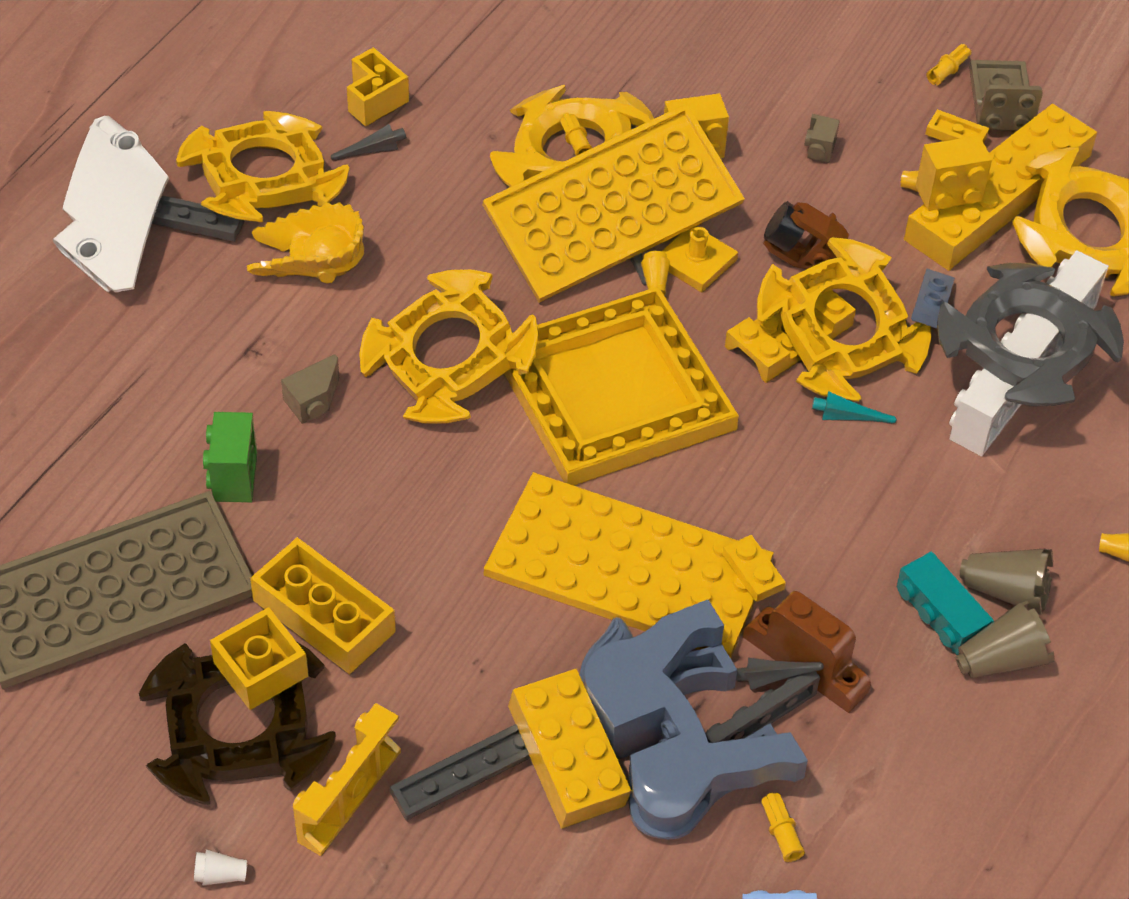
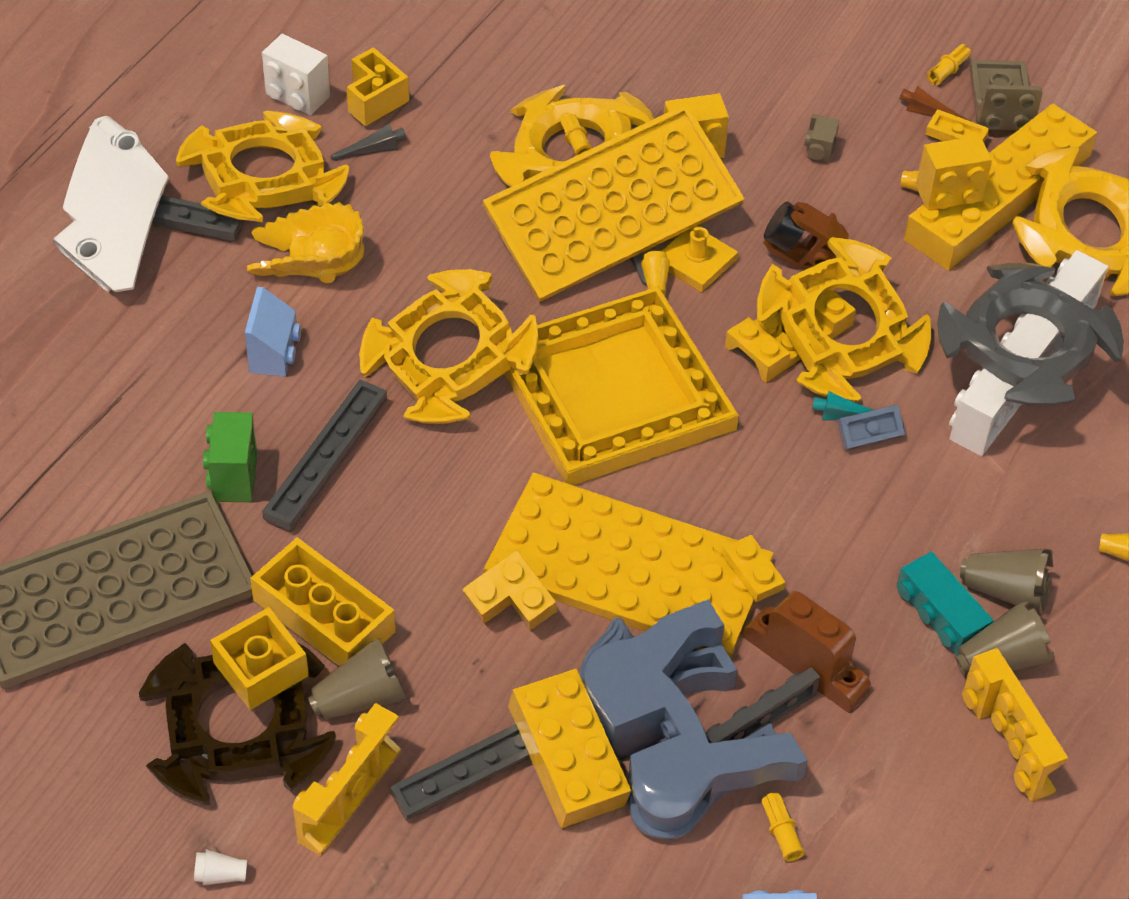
dark tan slope [281,354,340,424] -> none
dark grey piece [736,658,824,690] -> none
sand blue plate [911,269,955,328] -> none
none -> light blue slope [245,286,301,377]
none -> white brick [262,34,330,116]
none -> dark grey plate [262,380,387,531]
none -> dark tan cone [308,639,407,720]
none -> yellow brick [462,550,557,631]
none -> sand blue plate [837,404,905,450]
none -> dark orange piece [899,86,970,121]
none -> yellow piece [962,648,1068,802]

